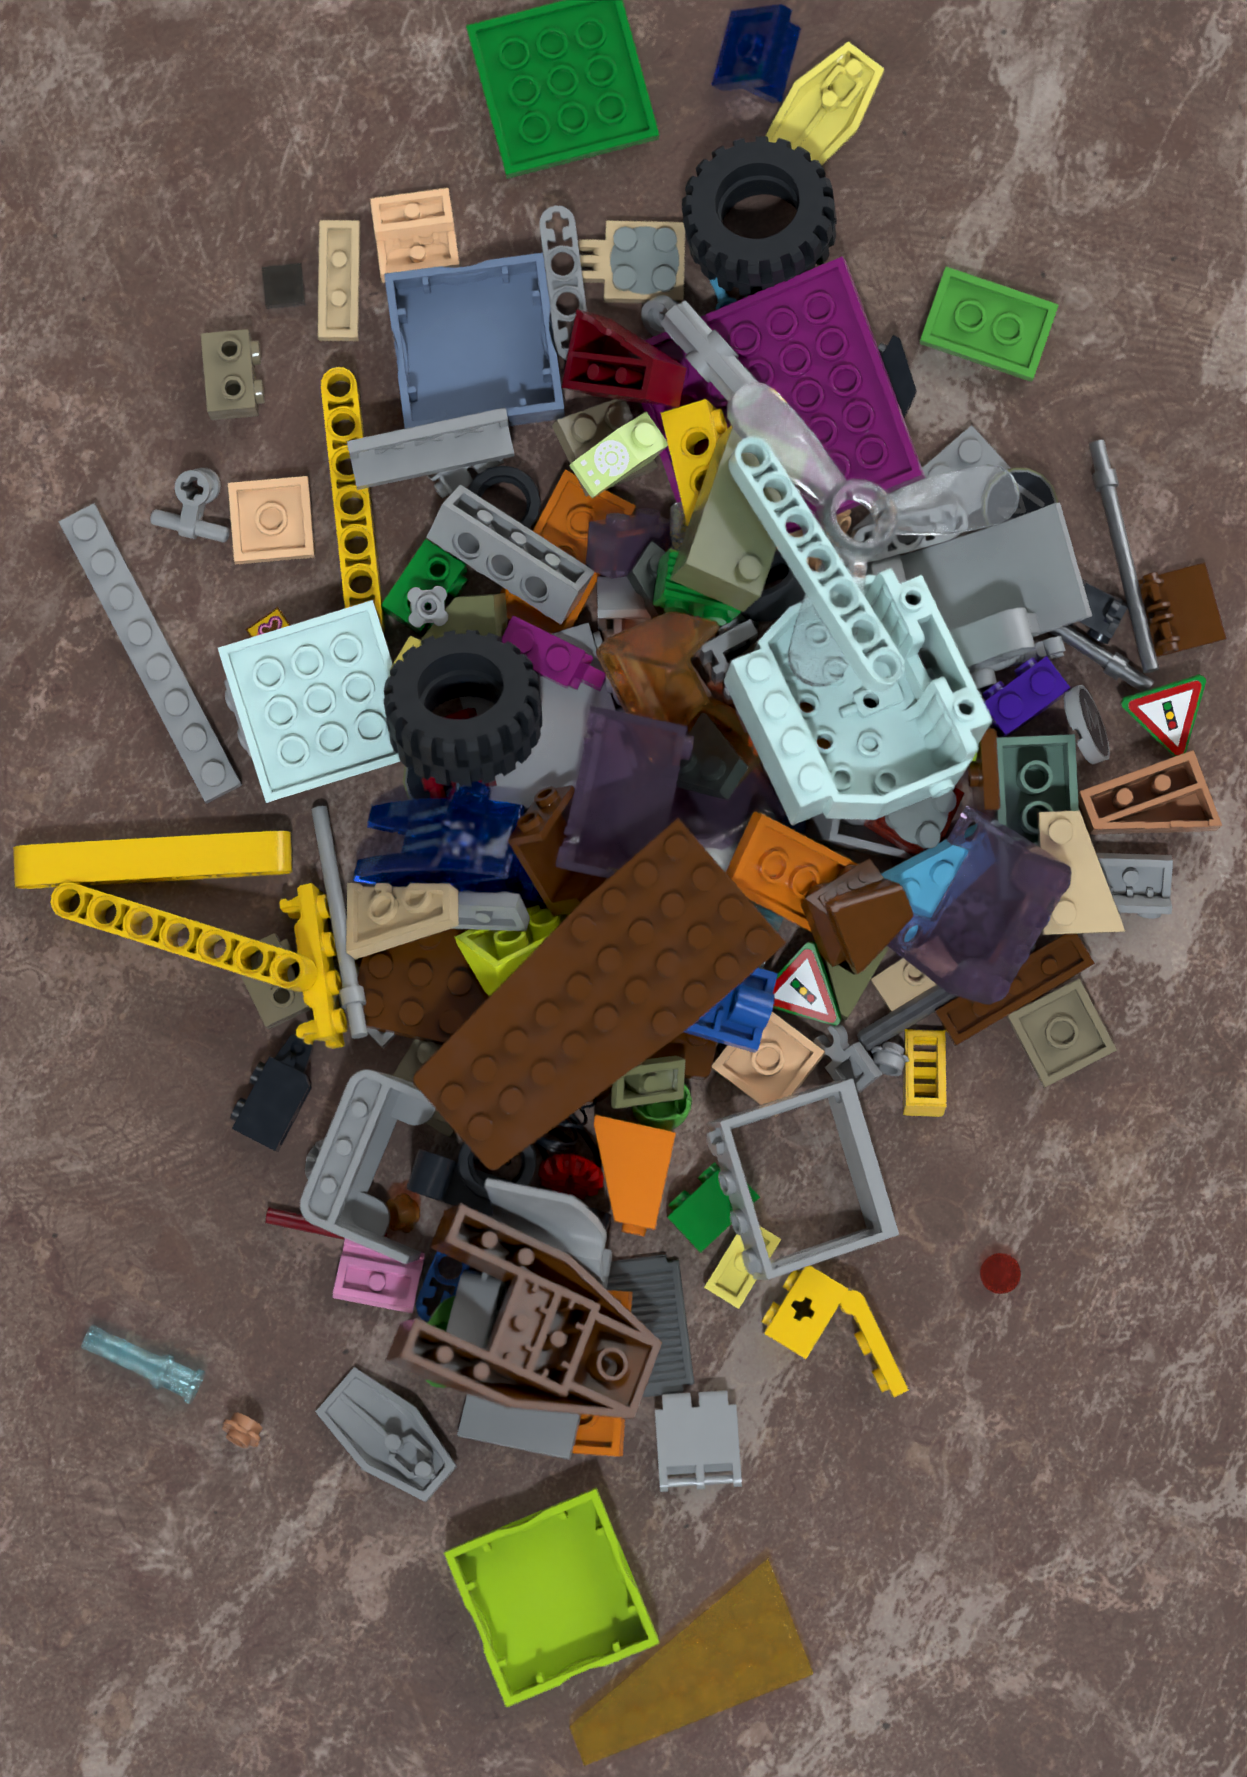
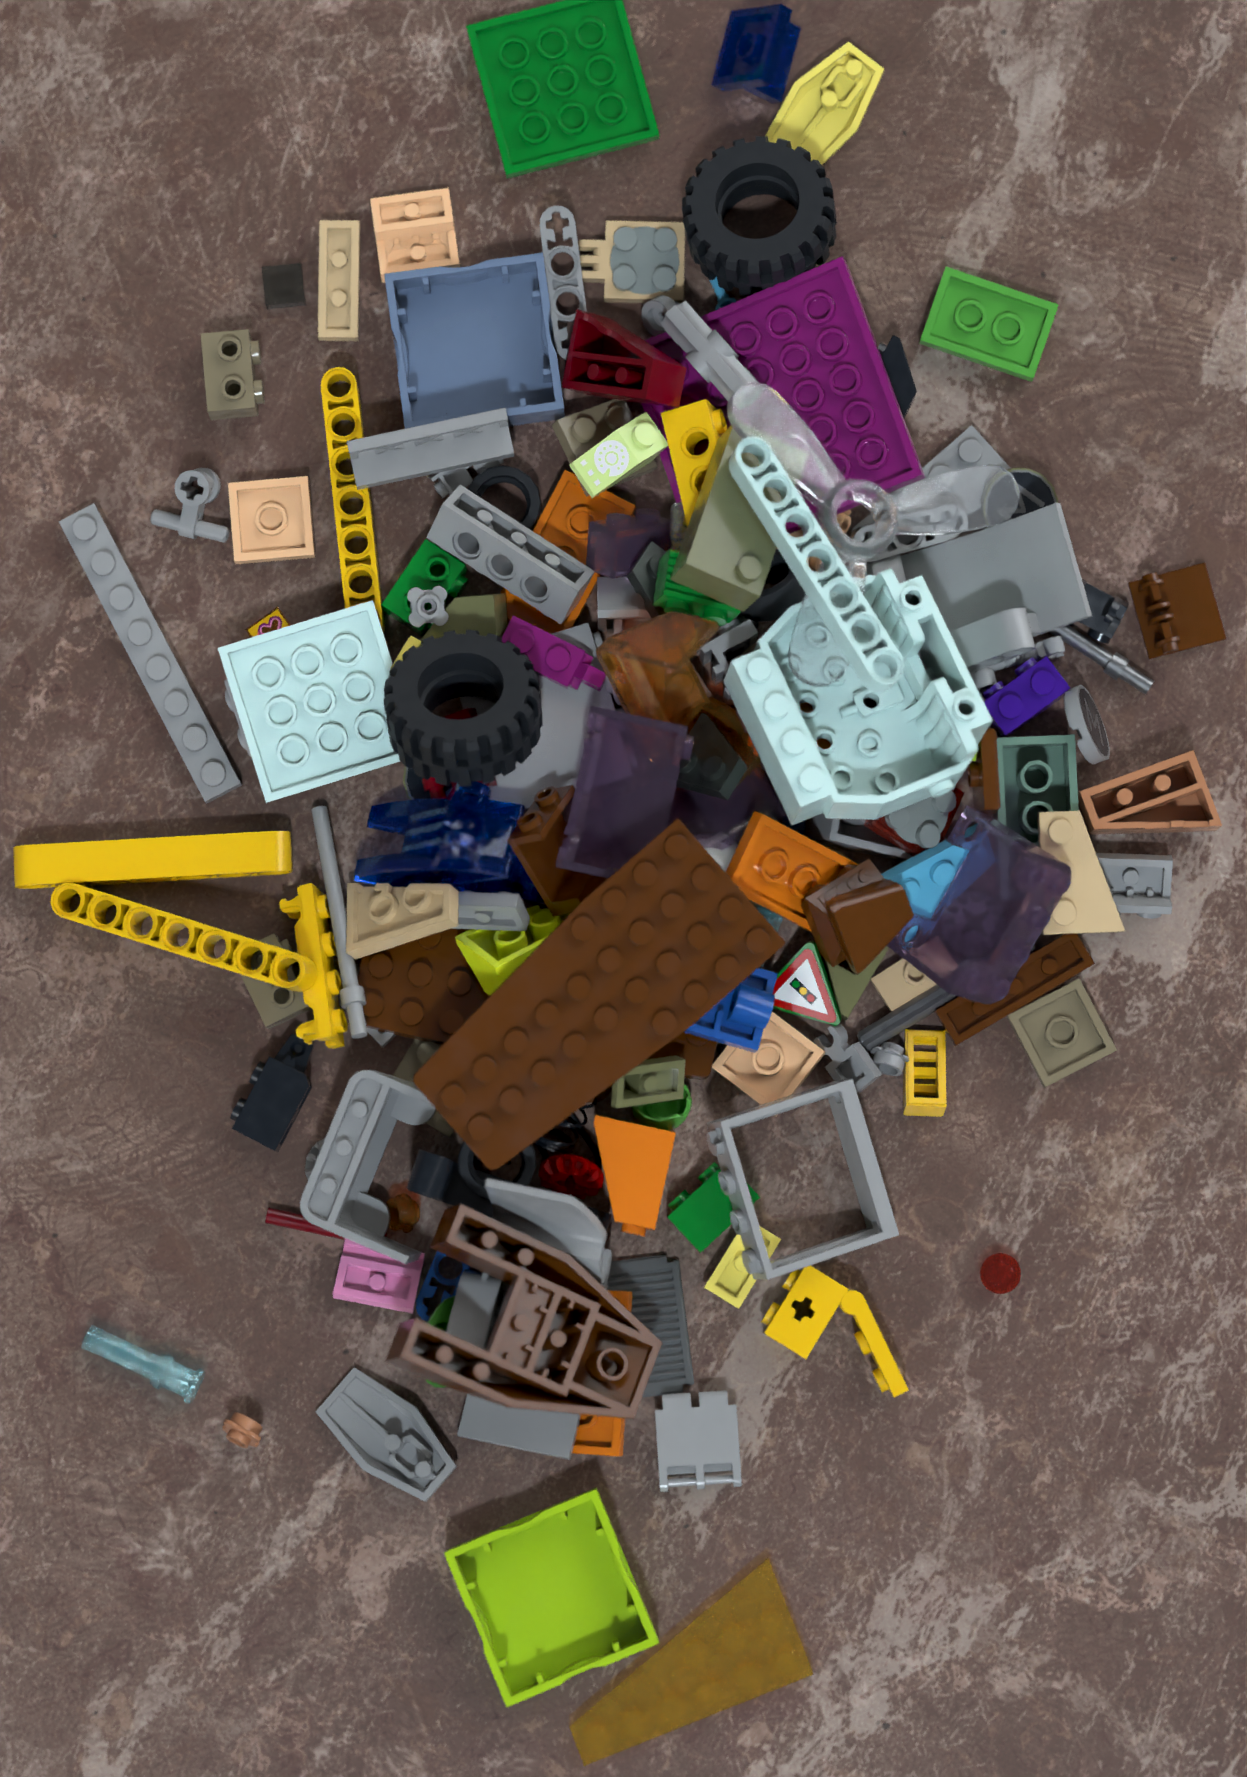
flat silver bar [1089,440,1159,673] -> none
piece [1120,674,1206,757] -> none

